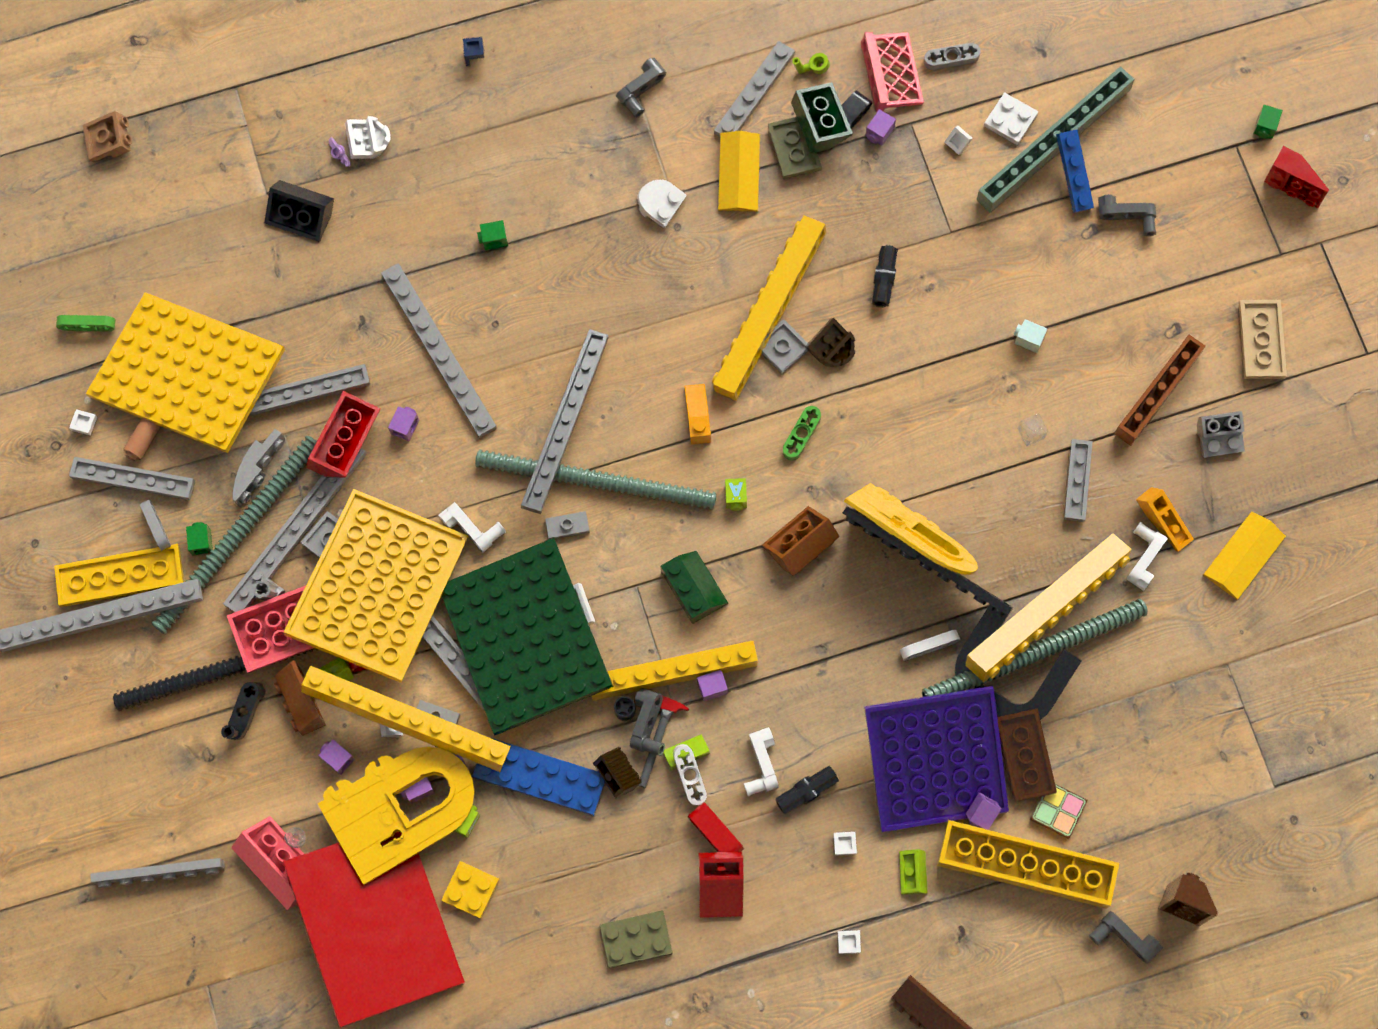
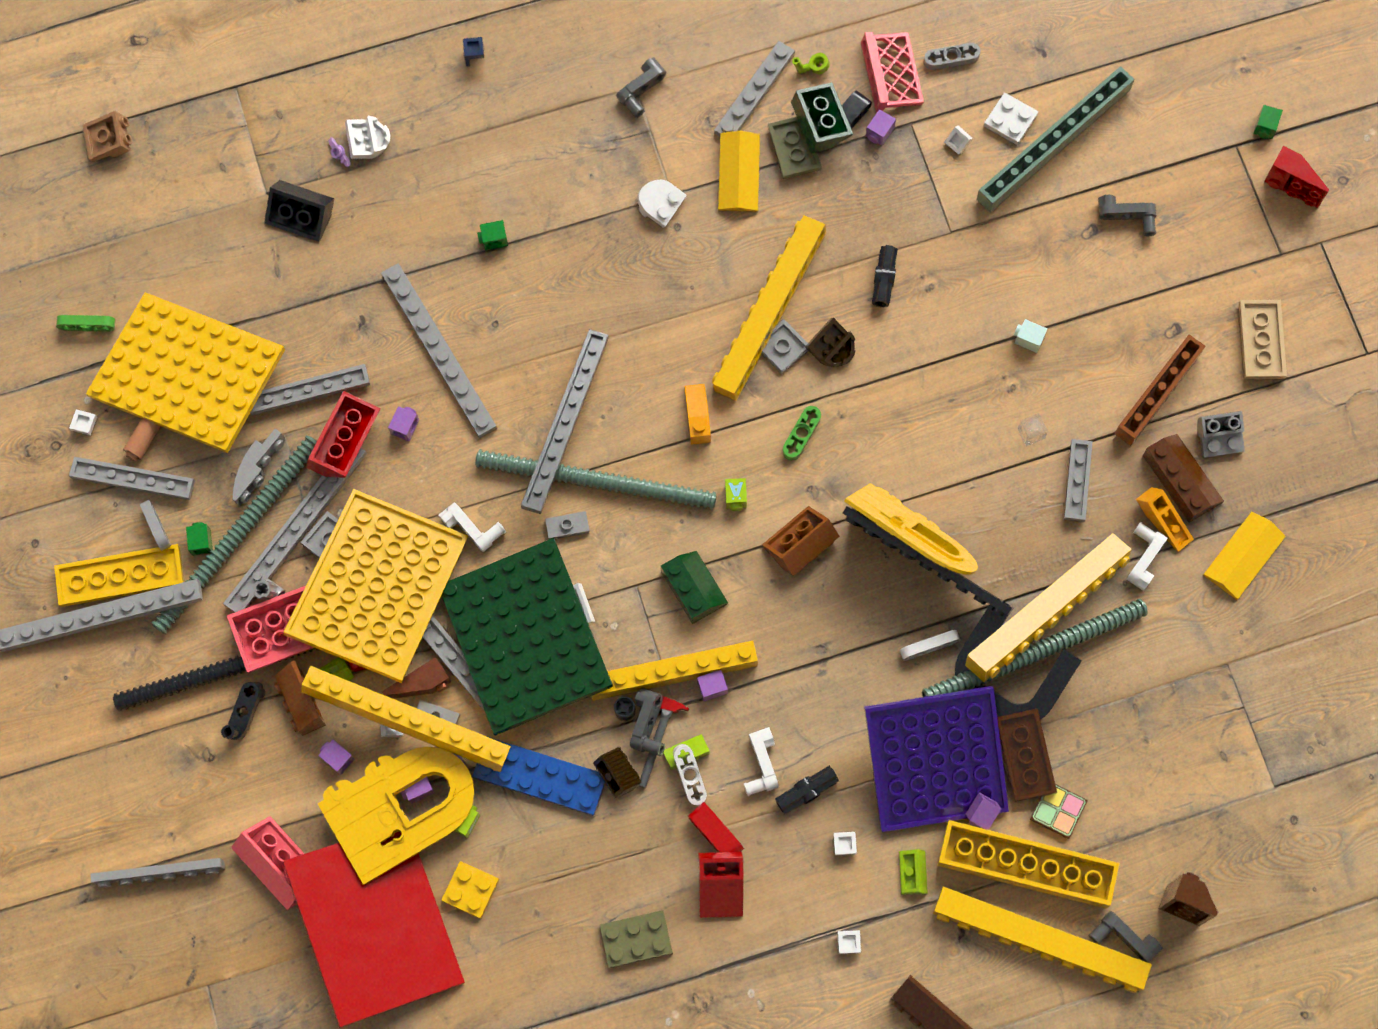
clear plate [284,827,306,848] -> none
blue plate [1056,129,1094,213] -> none
none -> copper slope [382,657,451,699]
none -> yellow brick [933,887,1152,993]
none -> reddish brown slope [1143,434,1224,523]

